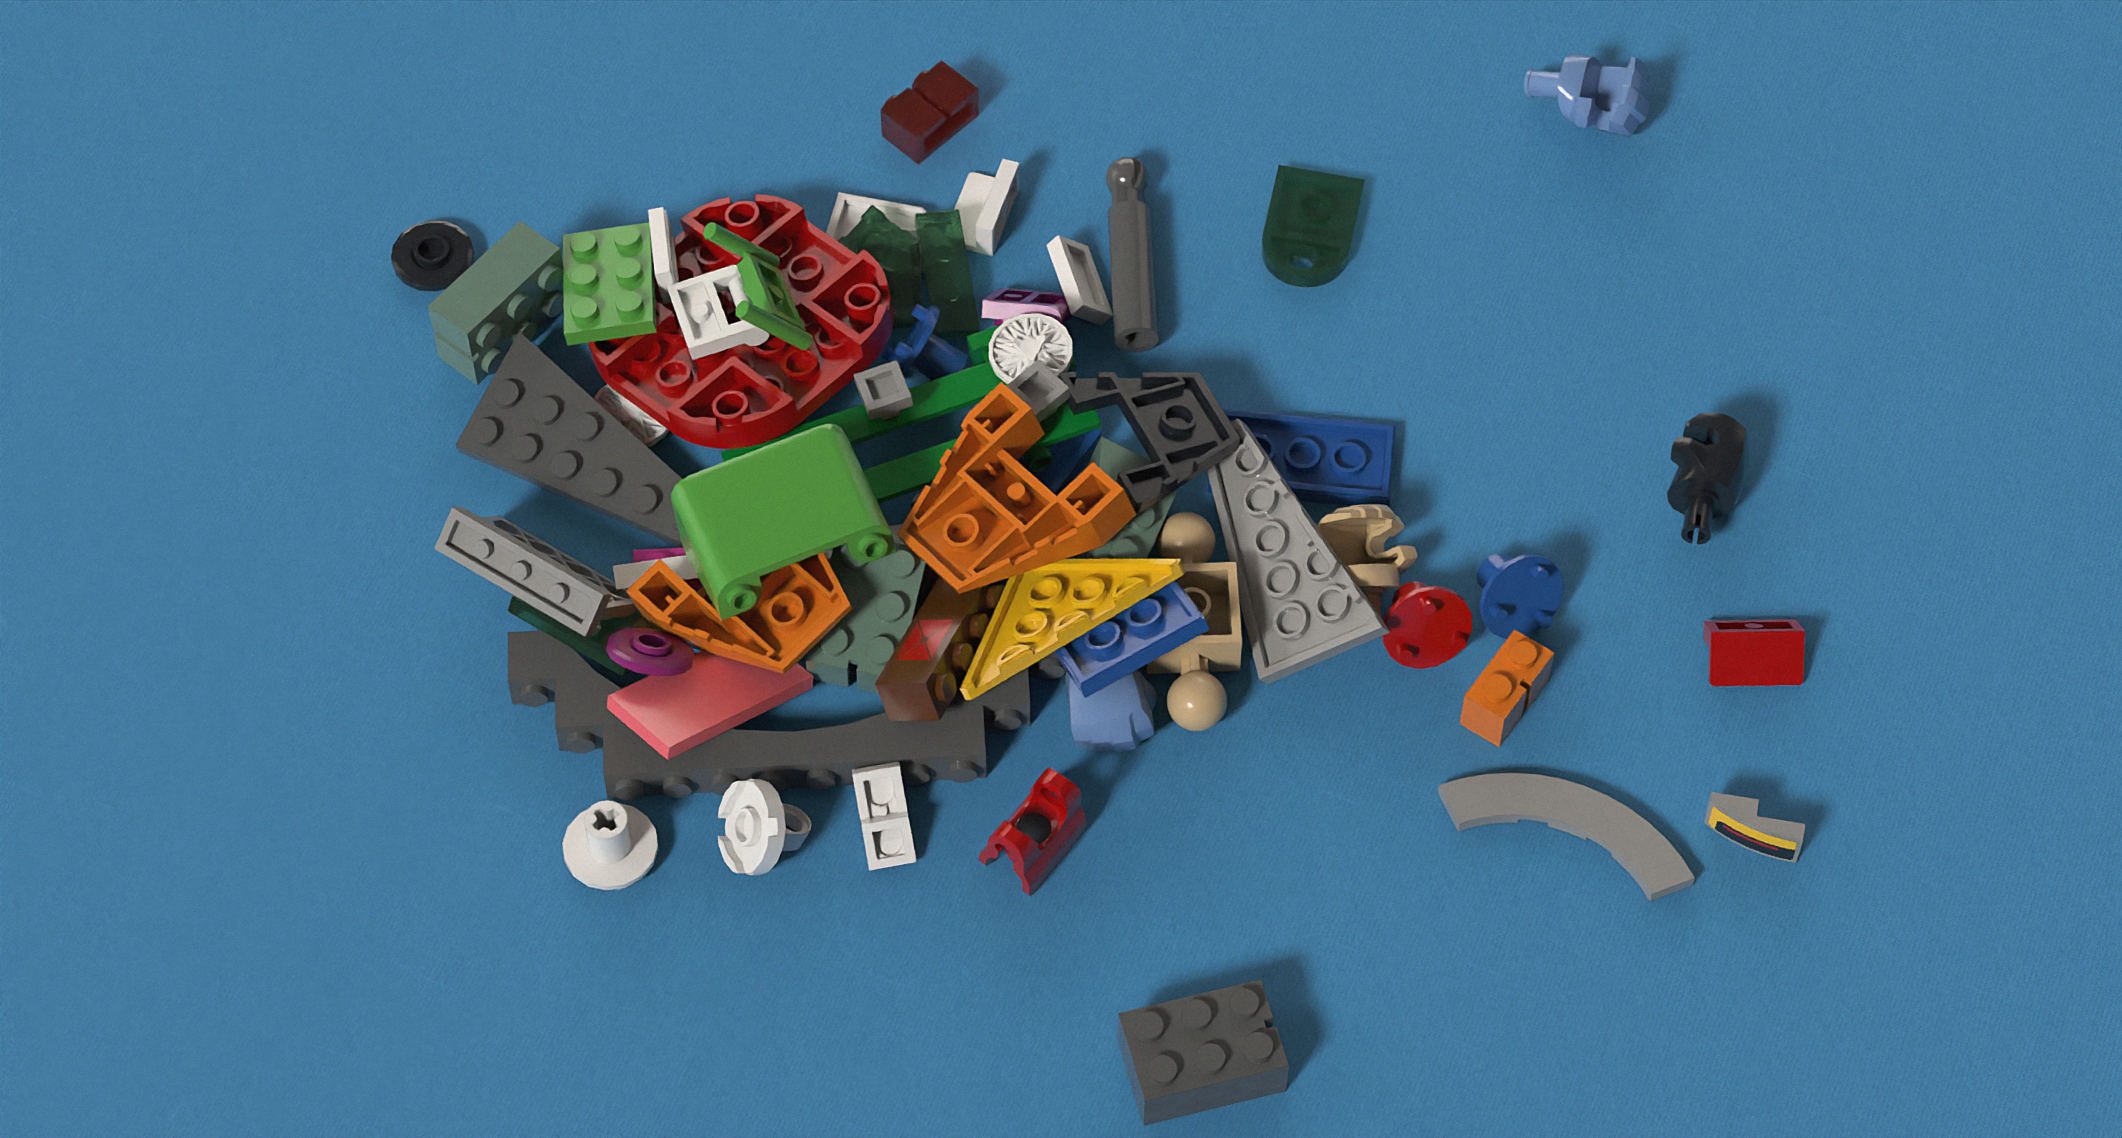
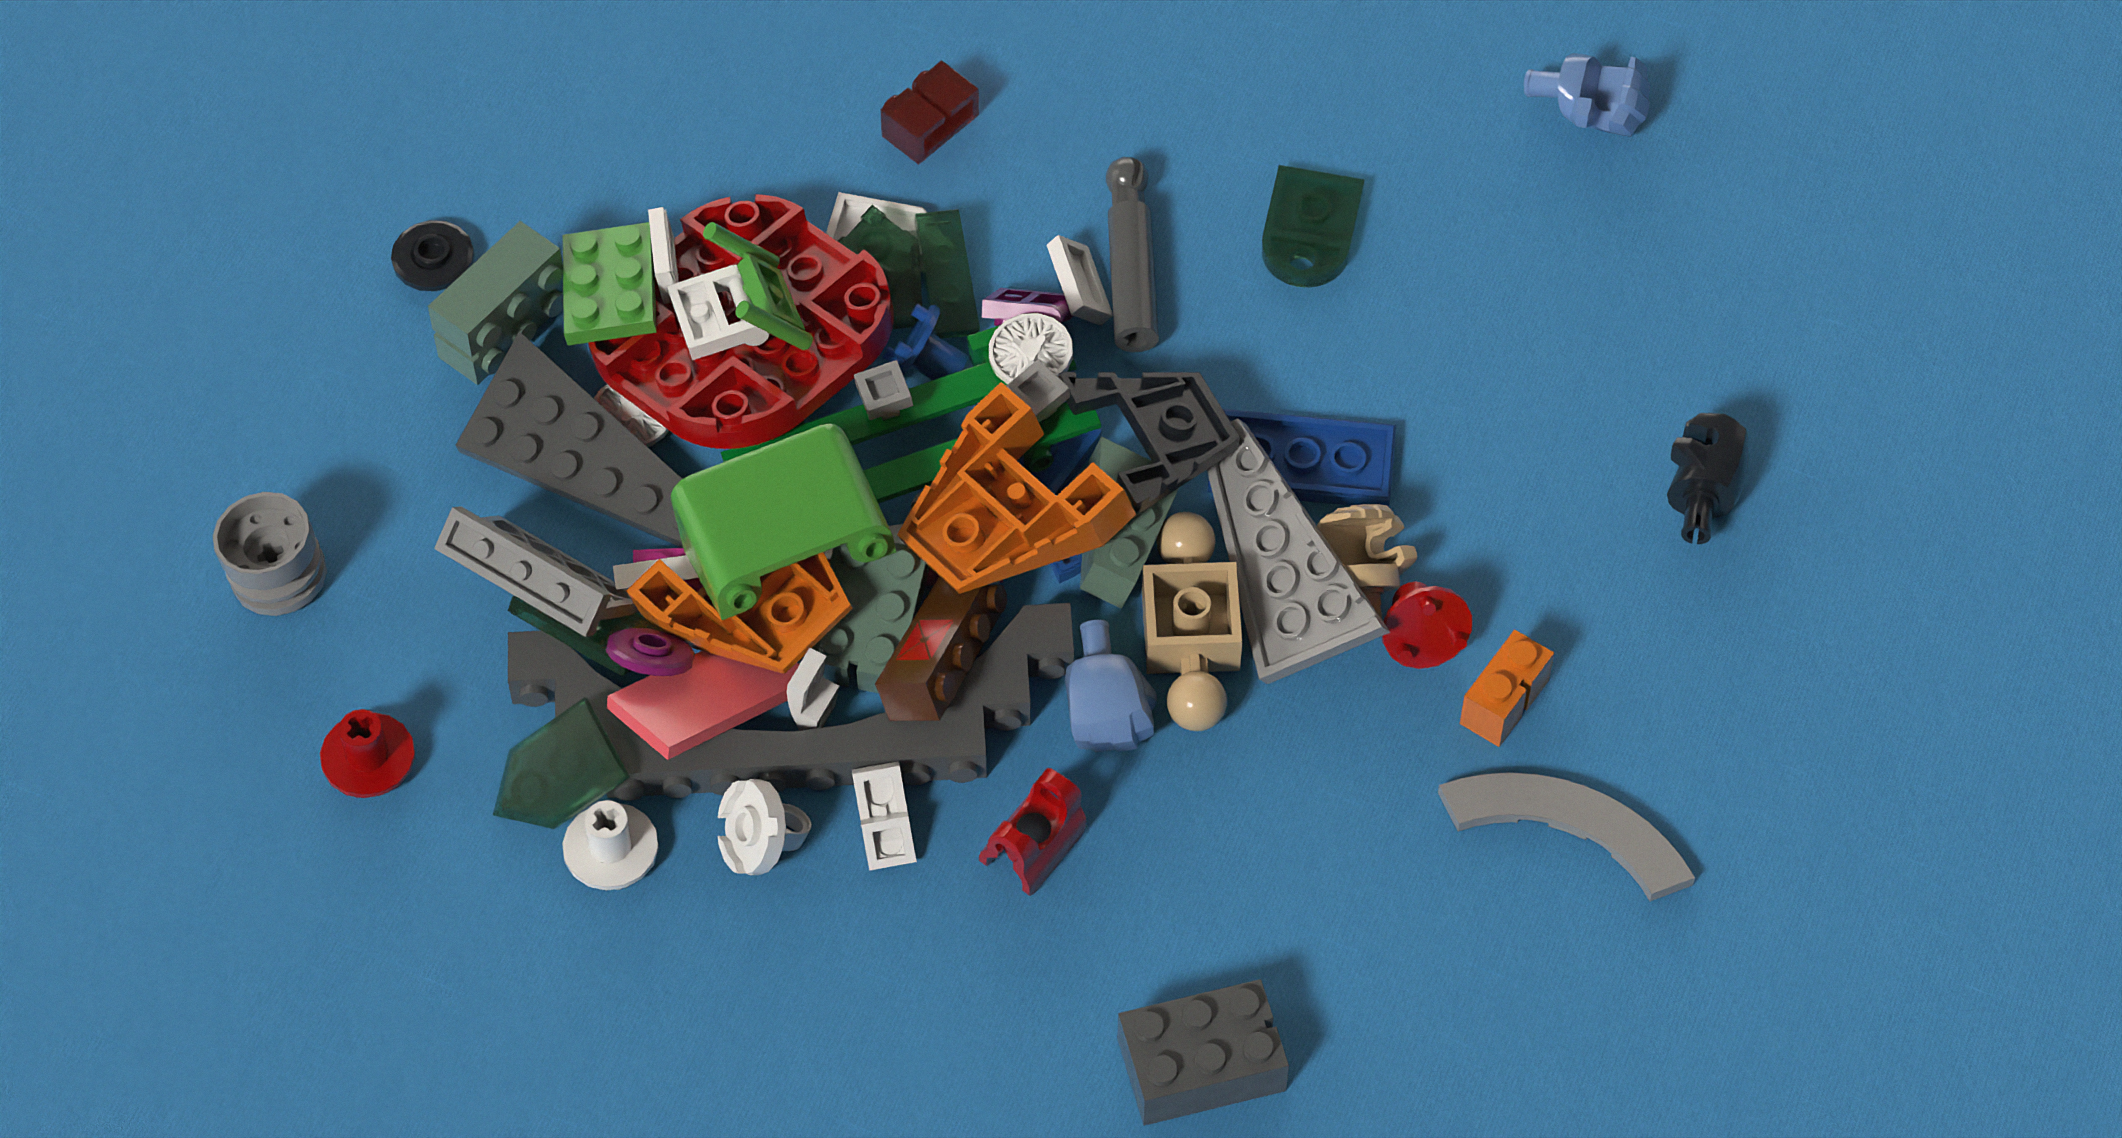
white panel [944,159,1019,257] -> none
yellow tile [960,559,1185,700] -> none
blue tile [1054,580,1209,698] -> none
blue piece [1477,554,1564,639] -> none
red panel [1703,619,1805,686] -> none
slope [1704,792,1805,863] -> none
none -> light grey wheel [213,492,327,616]
none -> red piece [320,709,415,798]
none -> clear green tile [493,697,630,829]
none -> white slope [787,648,839,731]

